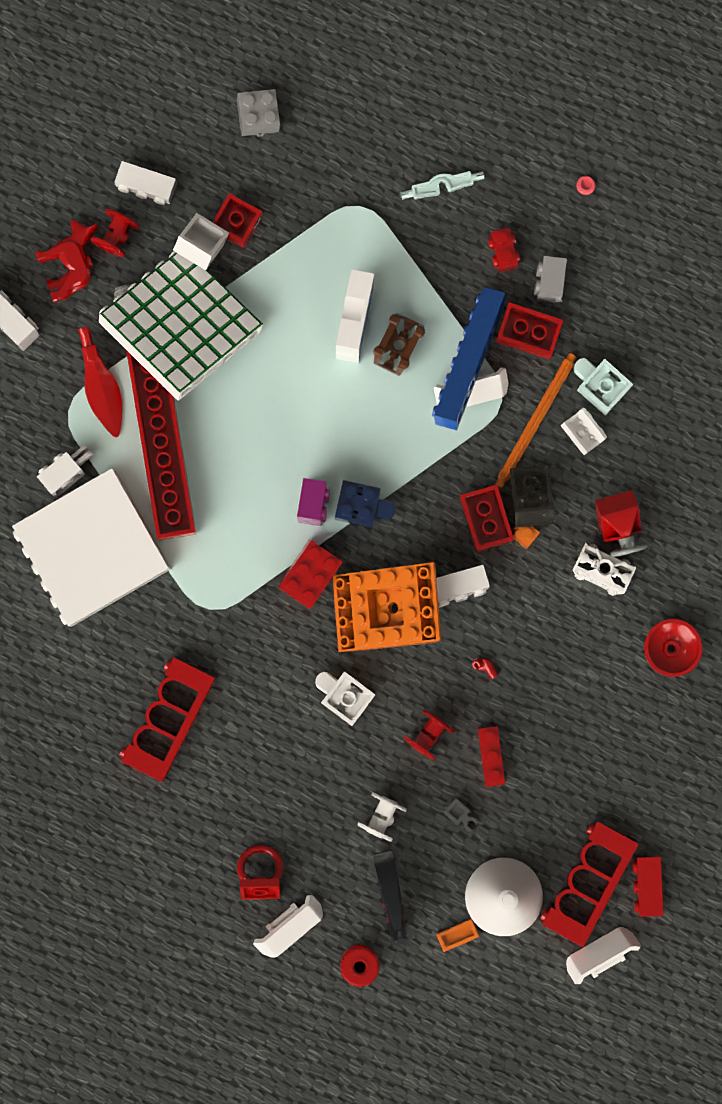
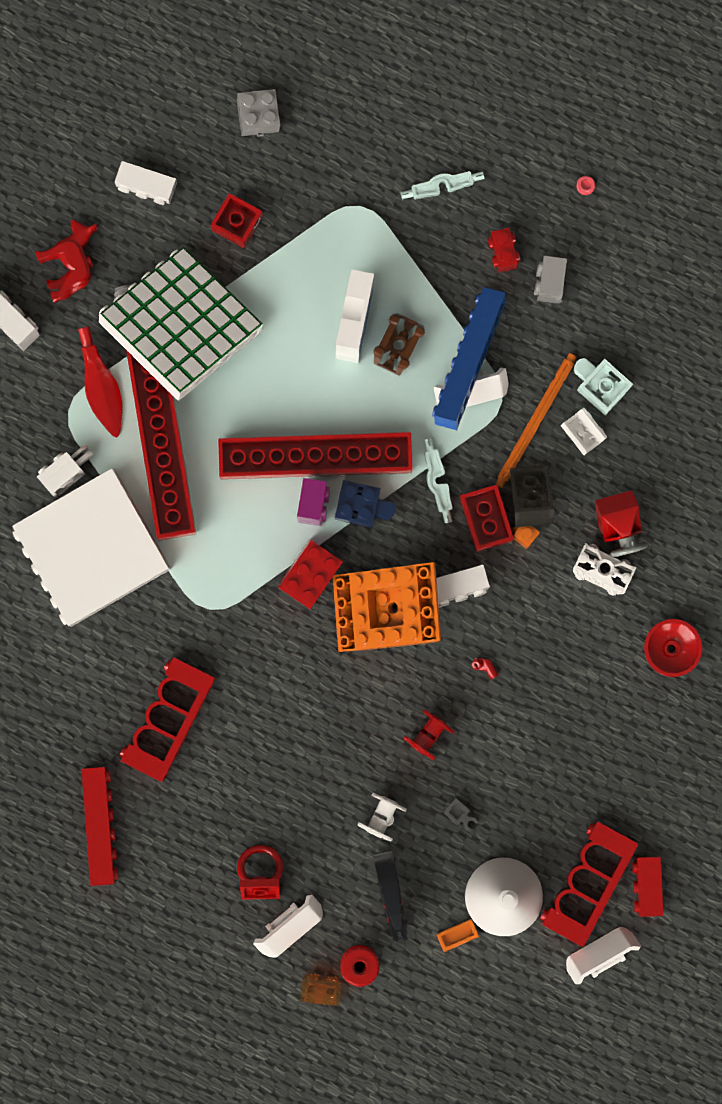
red hose [91,209,139,258] -> none
white piece [173,213,229,270] -> none
white brick [315,672,375,726] -> none
red brick [477,726,505,787] -> none
red brick [496,302,563,360] -> none
none -> red brick [81,767,119,886]
none -> red brick [218,432,413,480]
none -> clear orange brick [300,973,342,1006]
none -> light aqua piece [424,438,453,523]

